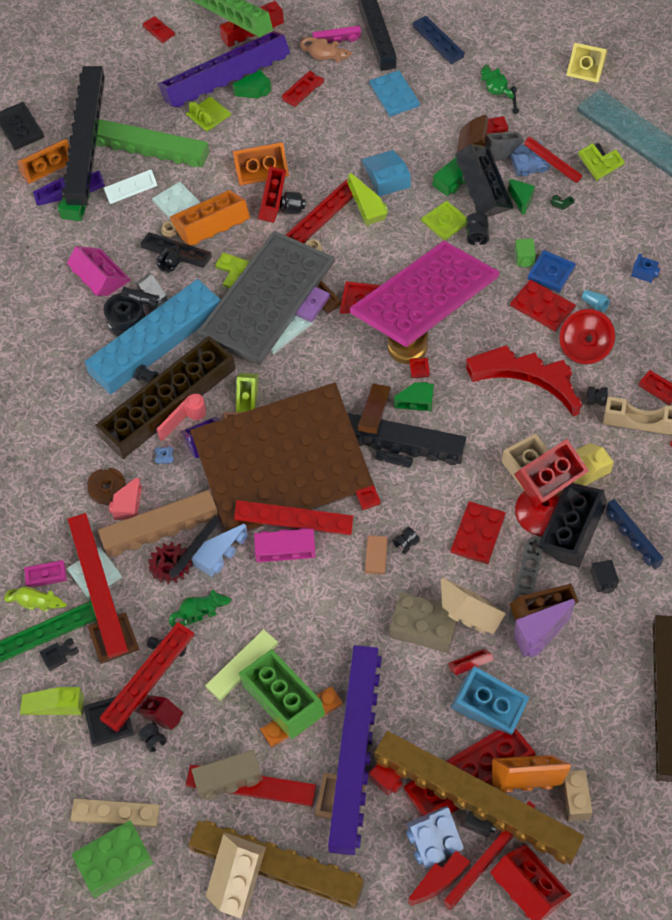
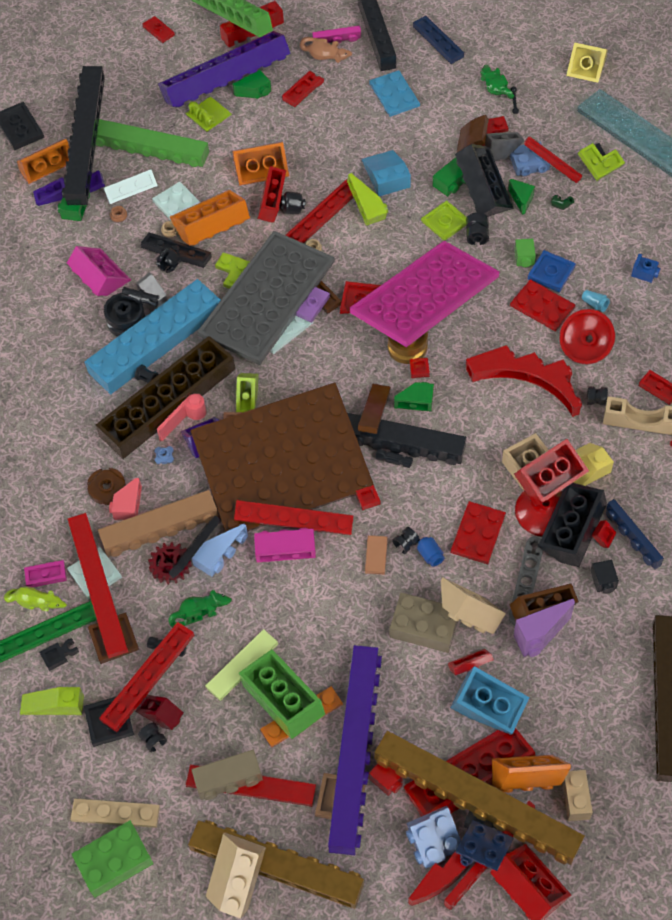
none -> nougat plate [110,206,127,222]
none -> blue brick [417,537,445,567]
none -> dark blue hinge [455,820,514,871]
none -> red plate [592,520,617,548]

